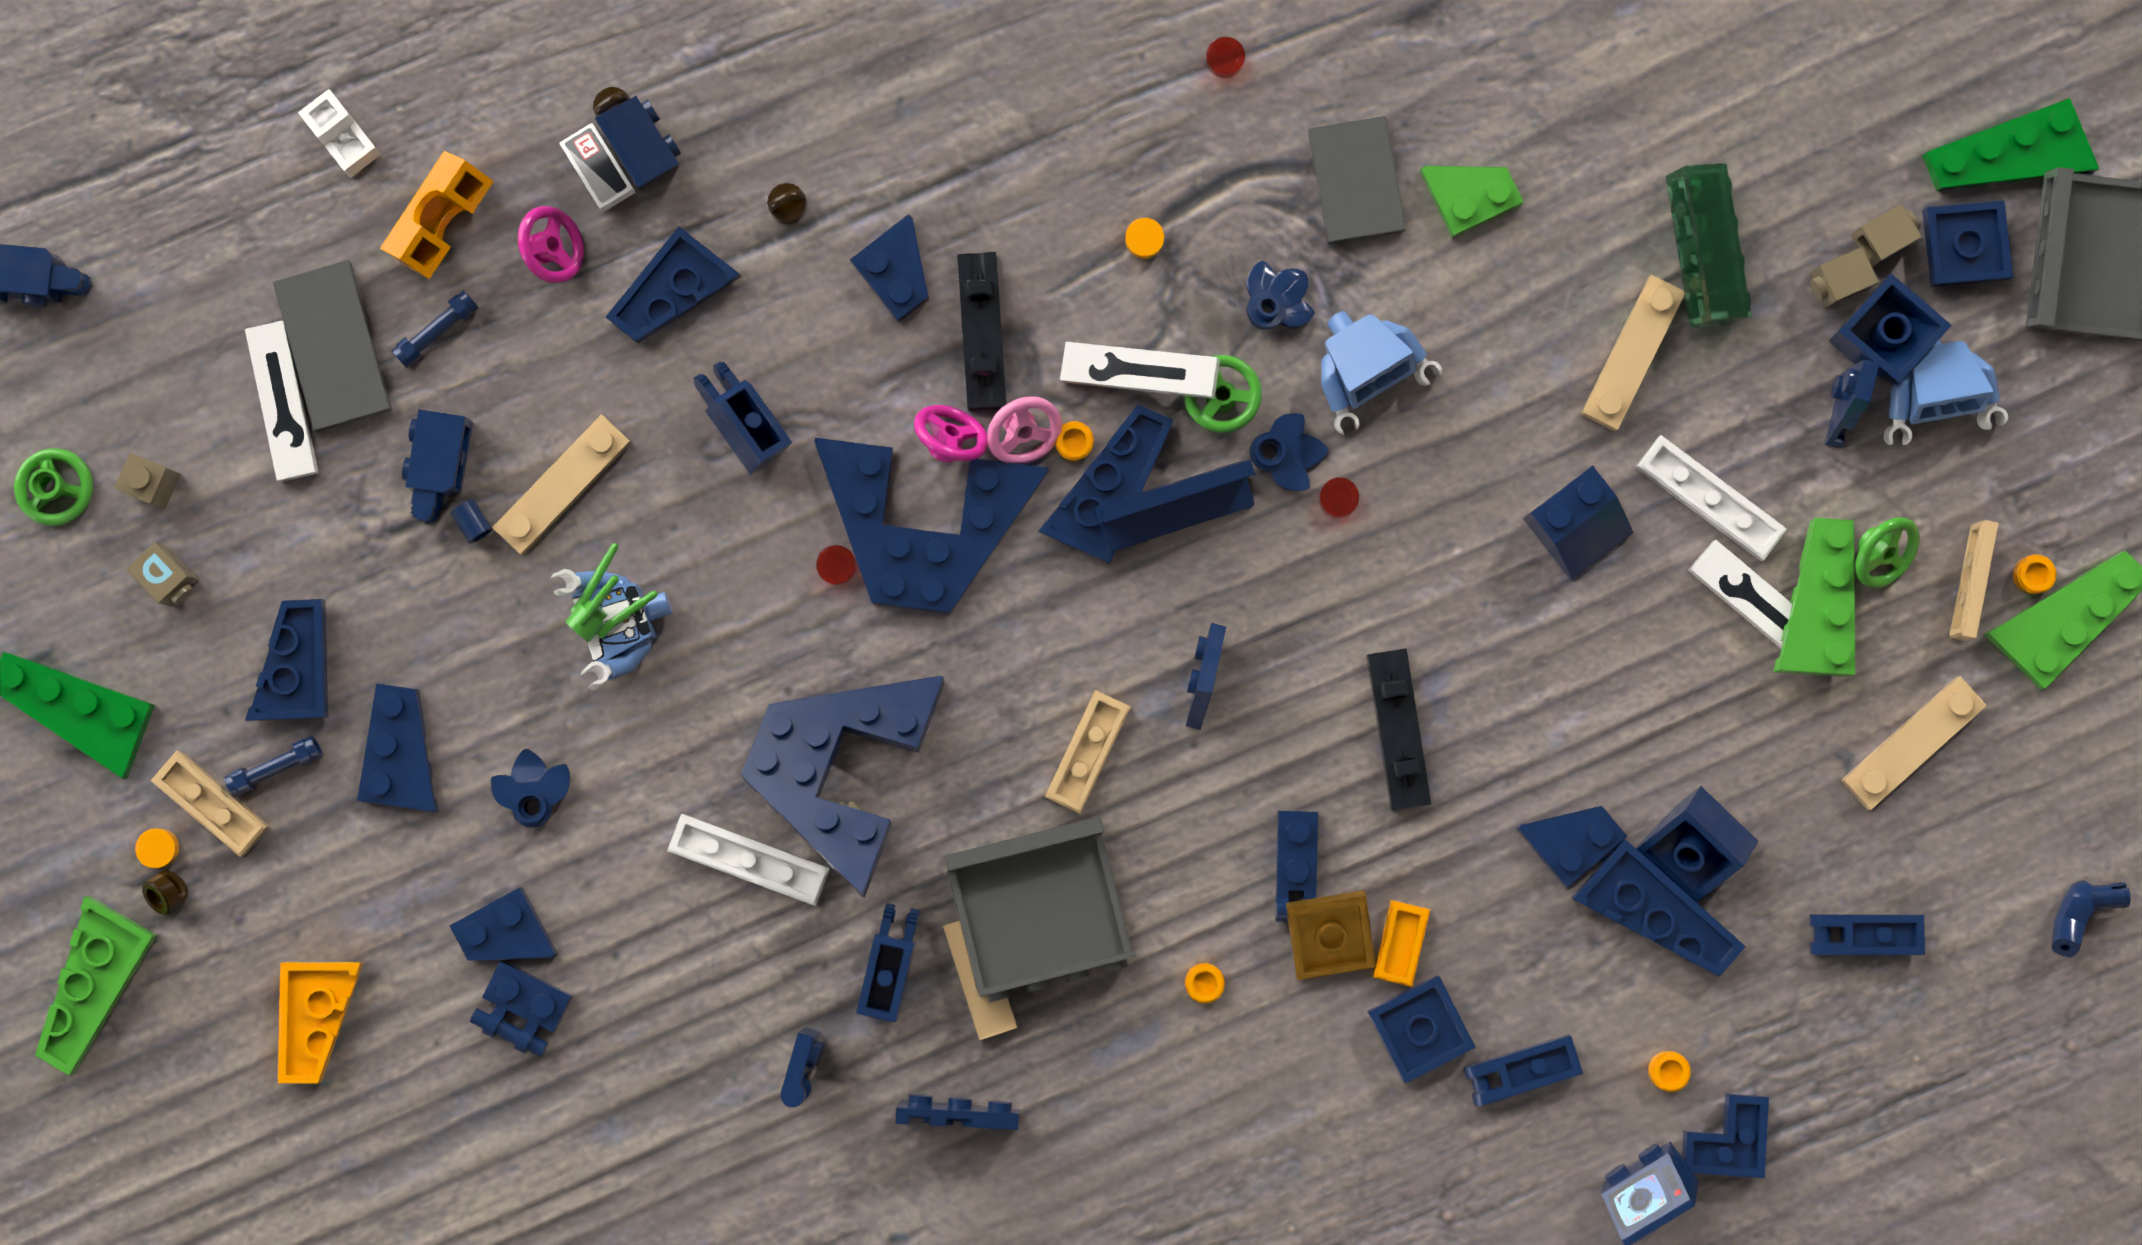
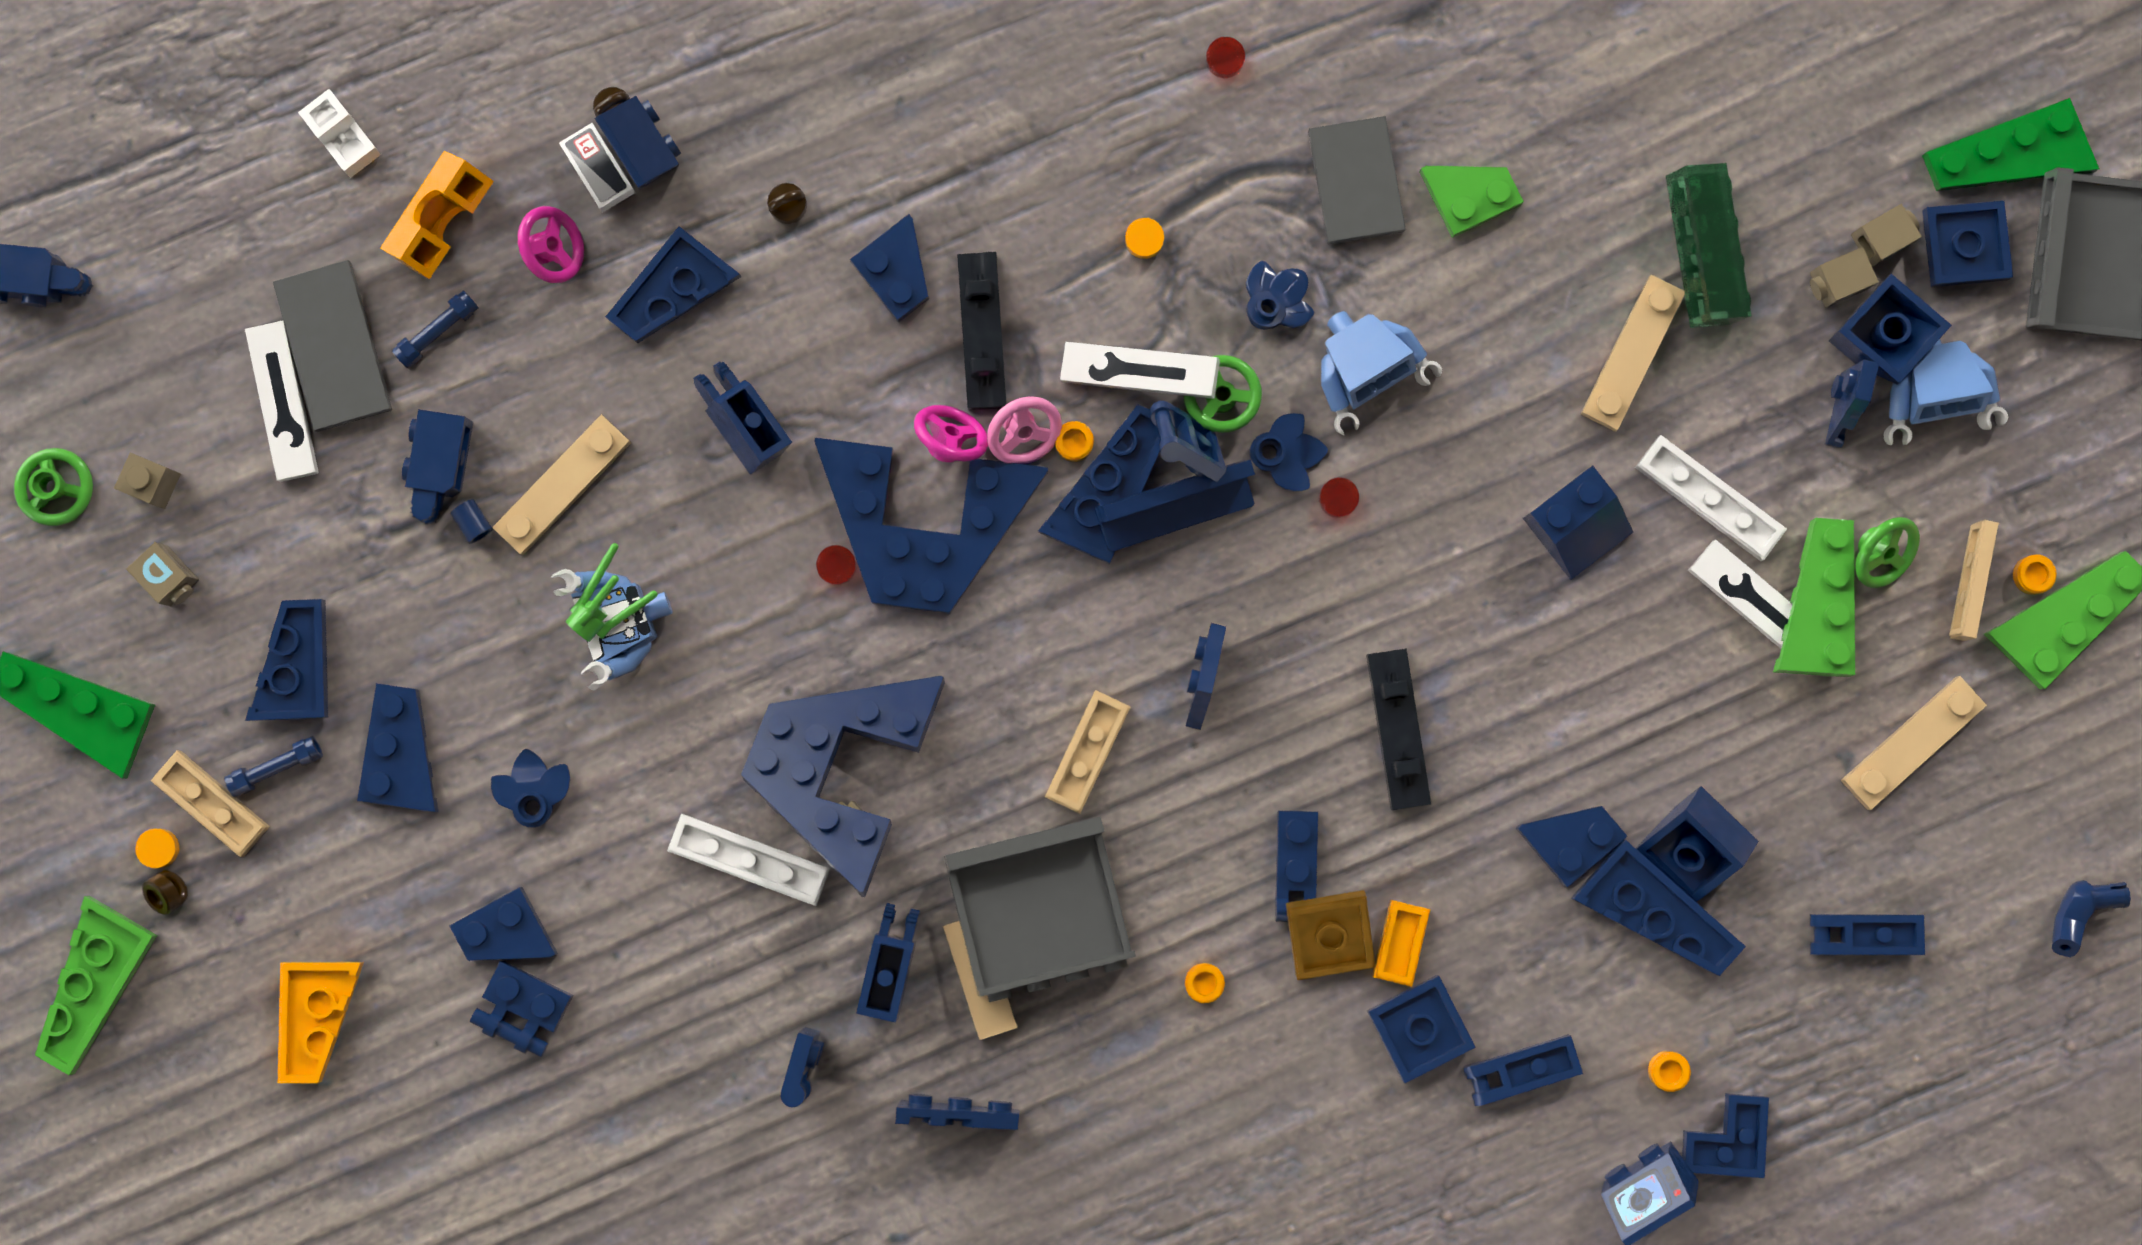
none -> dark blue plate [1150,401,1227,482]

